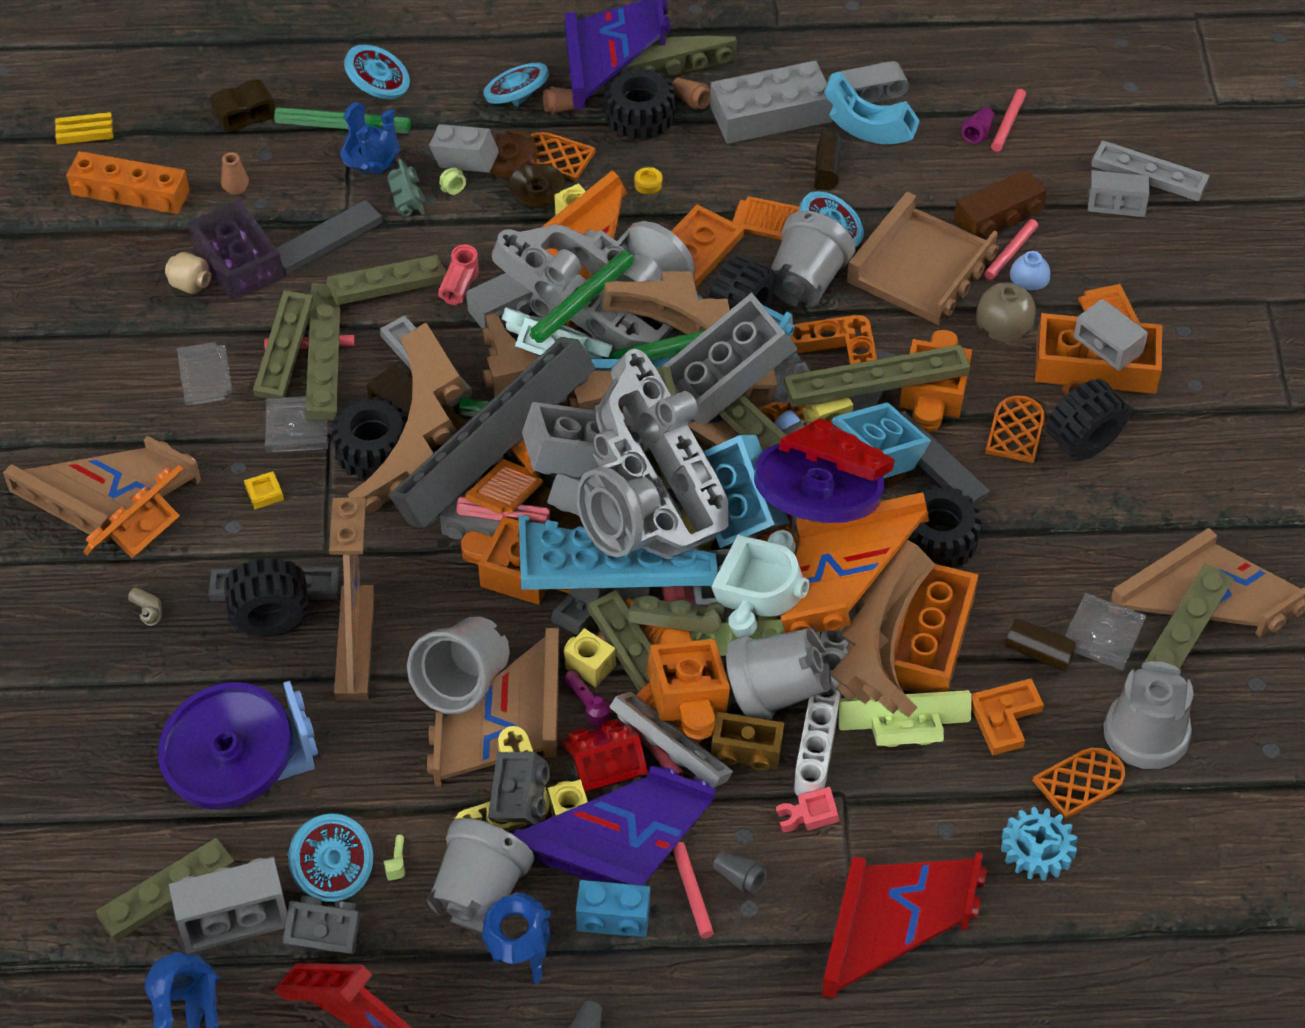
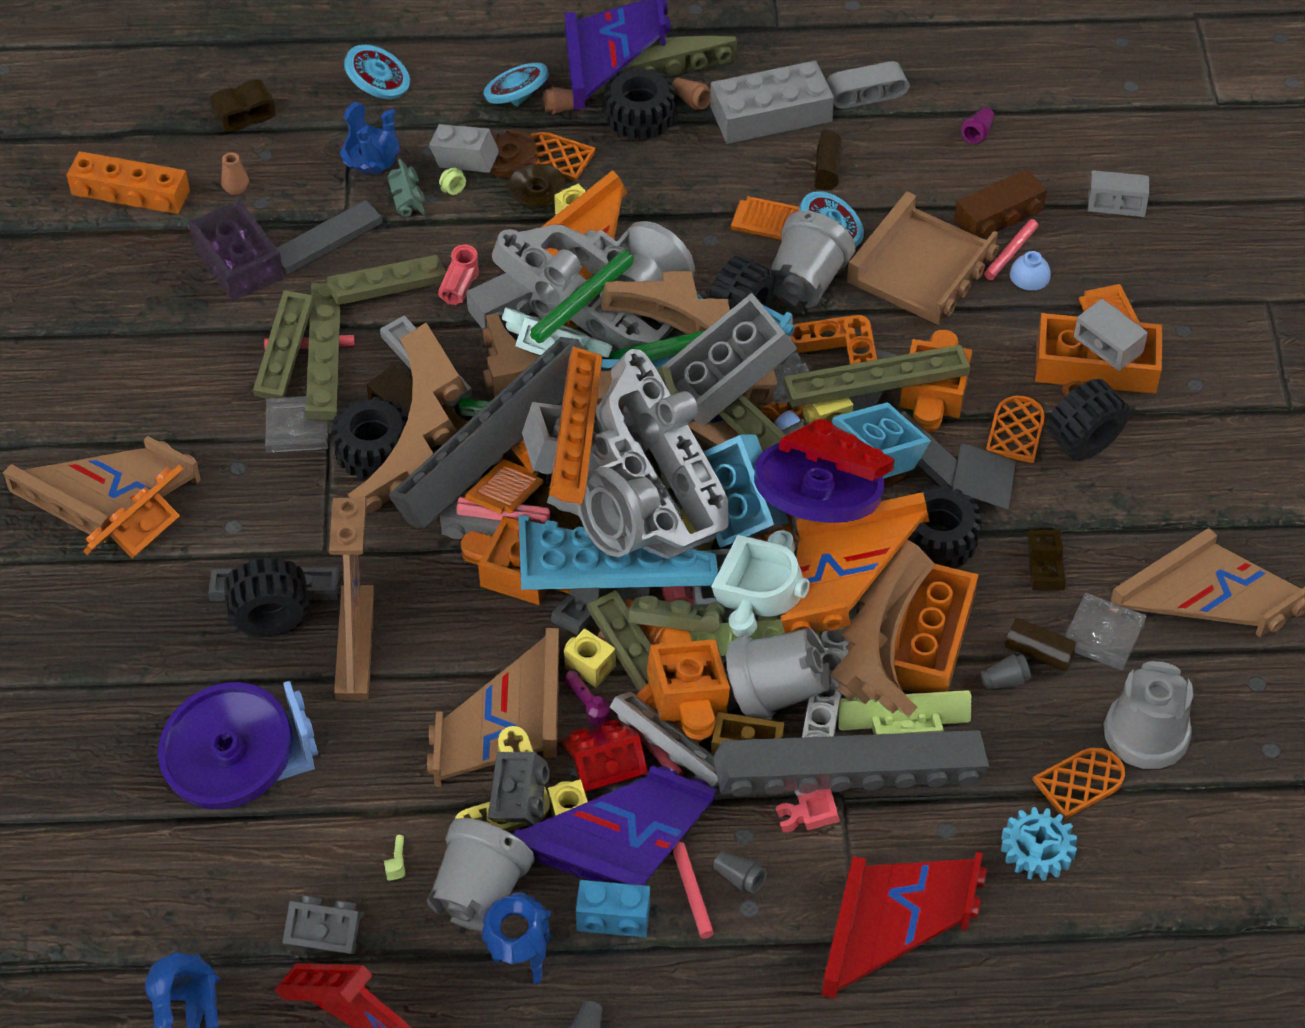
yellow tile [55,112,113,145] -> none
olive plate [96,837,236,942] -> none
dark tan arm [128,587,162,626] -> none
tan head [165,252,211,294] -> none
light grey brick [169,857,287,954] -> none
clear window [177,342,233,406] -> none
yellow tile [244,471,284,510] -> none
green axle [274,107,411,134] -> none
medium azure shield [288,814,373,902] -> none
light grey piece [407,617,510,714] -> none
yellow tile [634,167,662,195] -> none
orange plate [671,204,744,288] -> none
medium azure arch [824,71,920,144] -> none
orange plate [971,678,1044,756] -> none
dark tan cylinder [976,282,1036,342] -> none
coral bar [991,89,1026,152] -> none
light grey plate [1091,140,1210,202] -> none
olive plate [1141,563,1234,669] -> none
none -> orange plate [549,346,602,505]
none -> dark grey brick [714,730,989,796]
none -> dark grey sticker [952,443,1016,510]
none -> dark grey cone [979,654,1031,691]
none -> dark brown slope [1027,530,1066,591]

